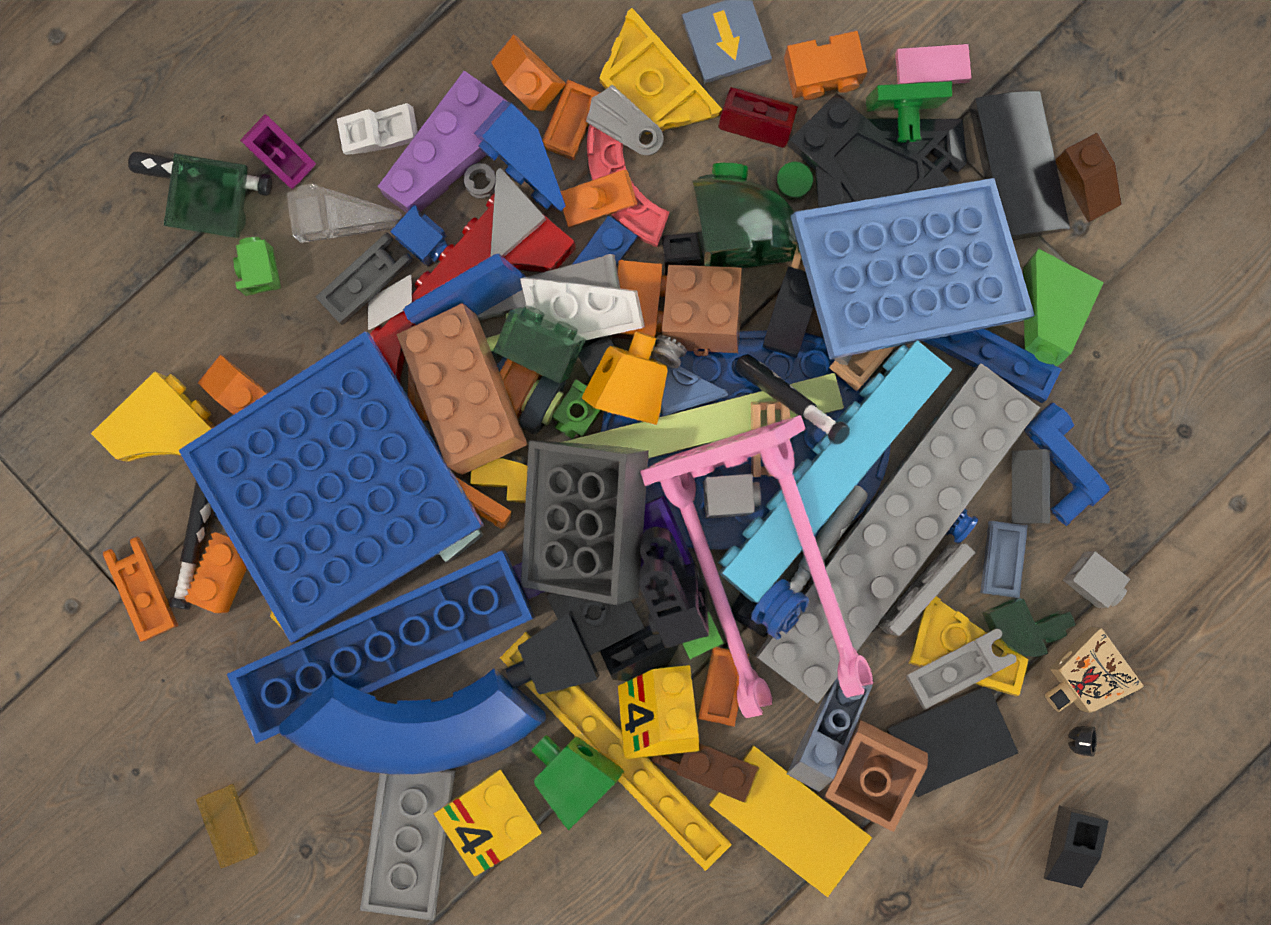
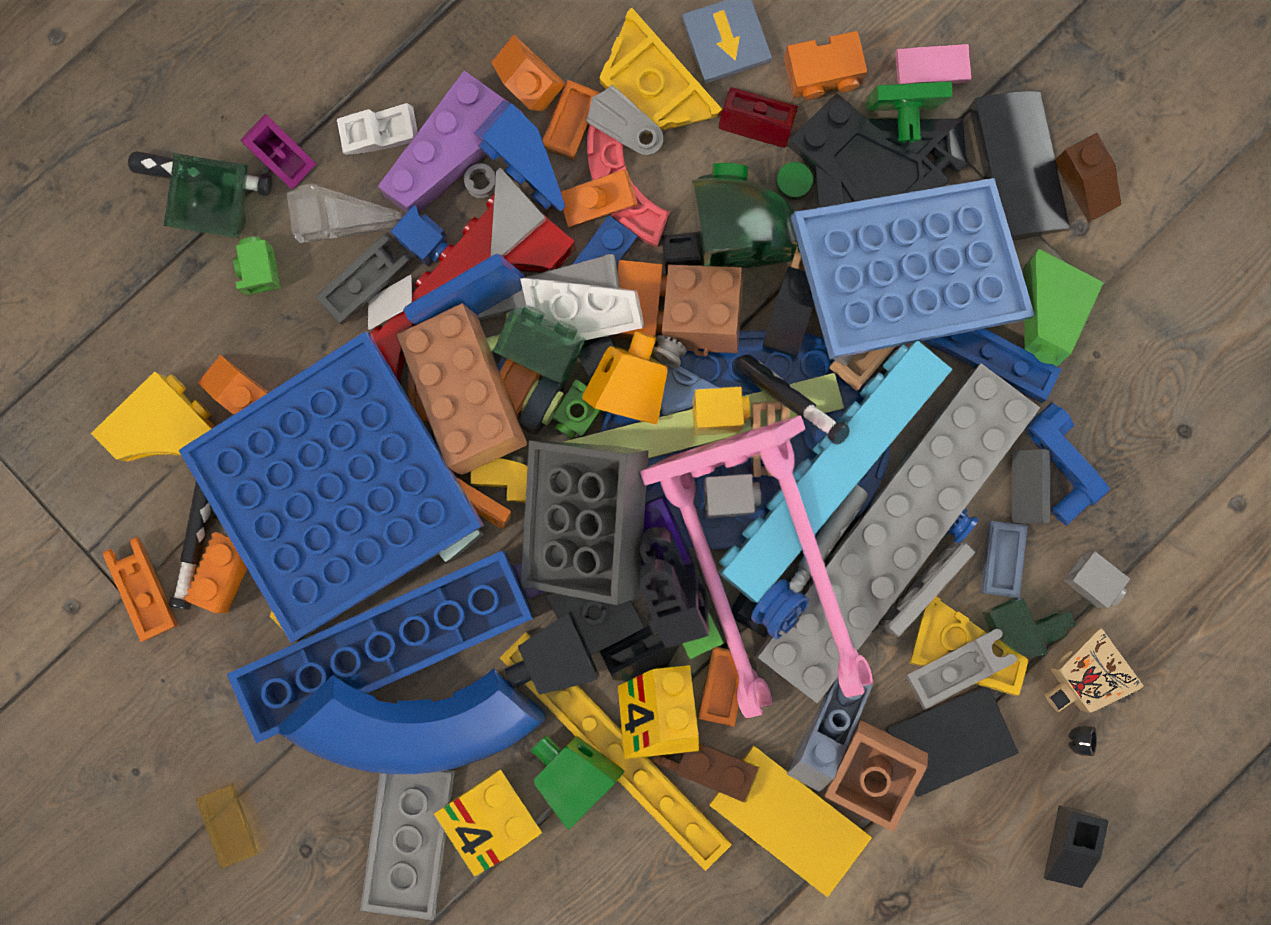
none -> yellow brick [692,387,750,436]

